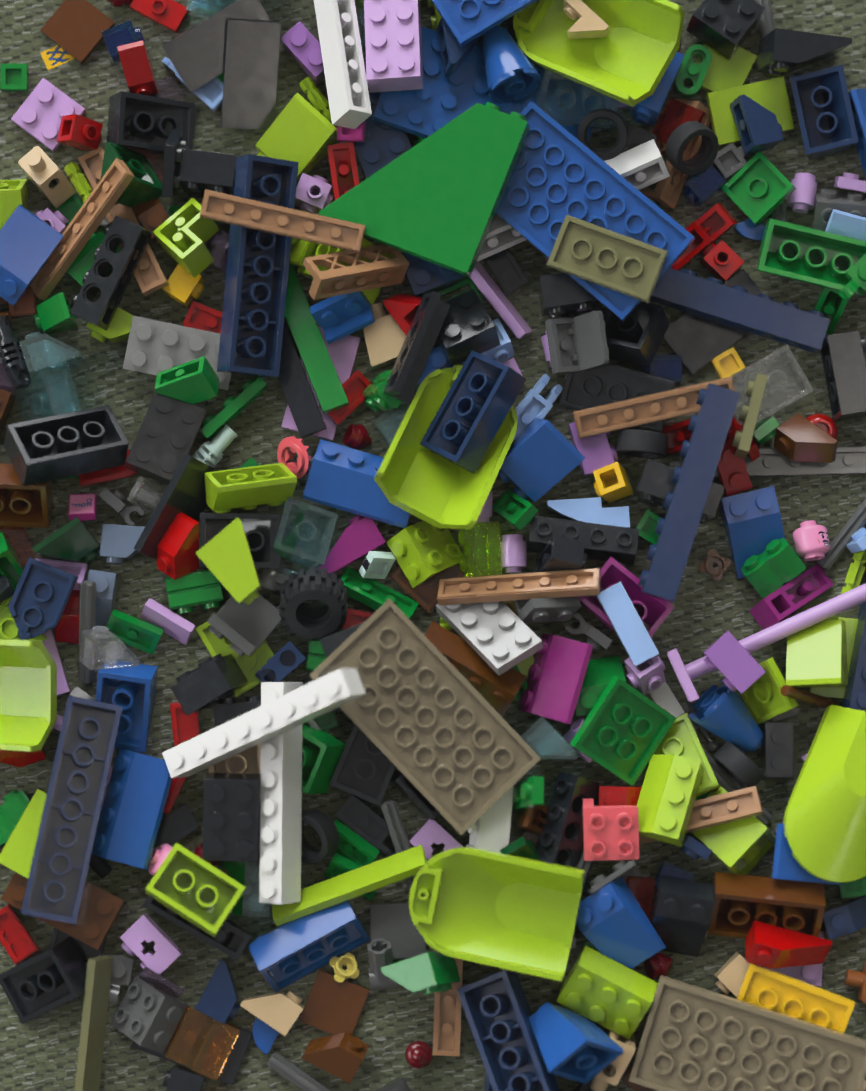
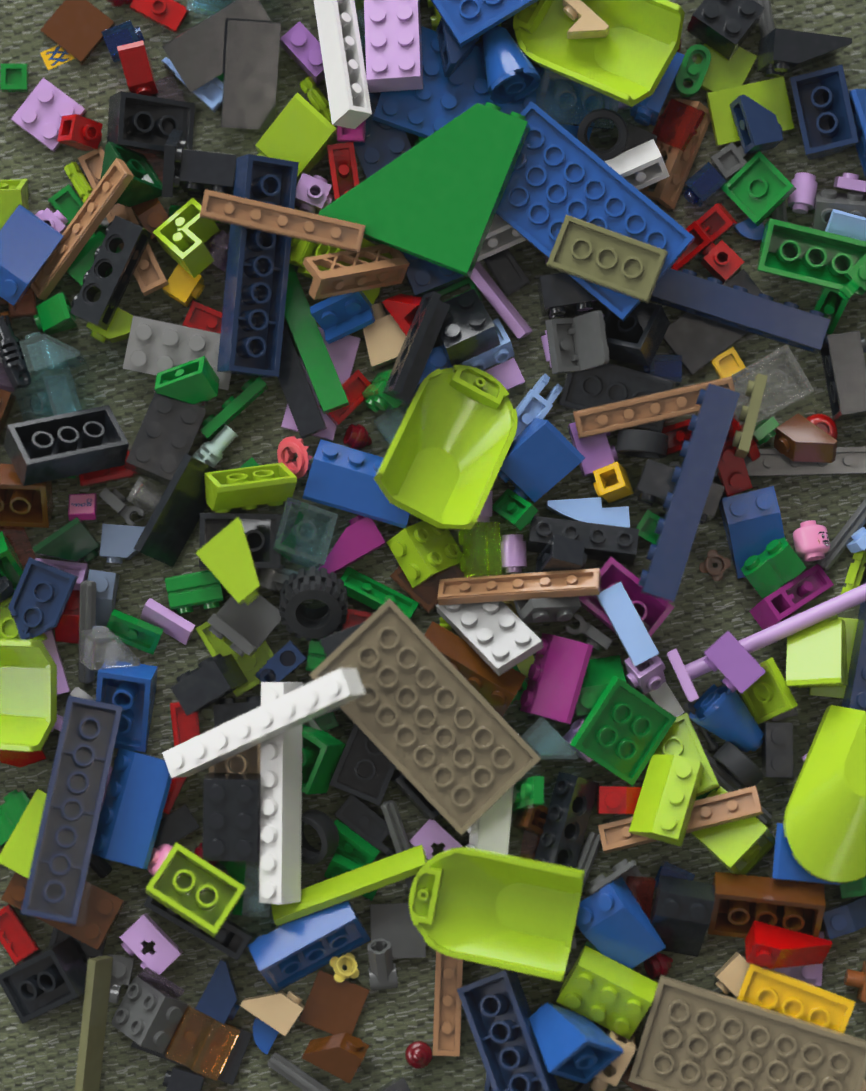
tan torso [18,146,77,209] -> none
red slope [157,512,199,580] -> none
light aqua plate [359,551,396,579] -> none
slope [381,951,461,995] -> none
dark blue slope [420,350,526,473] -> none
dark green bracket [500,836,541,861] -> none
coral bracket [583,798,639,861] -> none
black tyre [665,121,719,175] -> none
dark blue plate [680,834,712,860] -> none
reddish brown bar [781,685,838,708] -> none

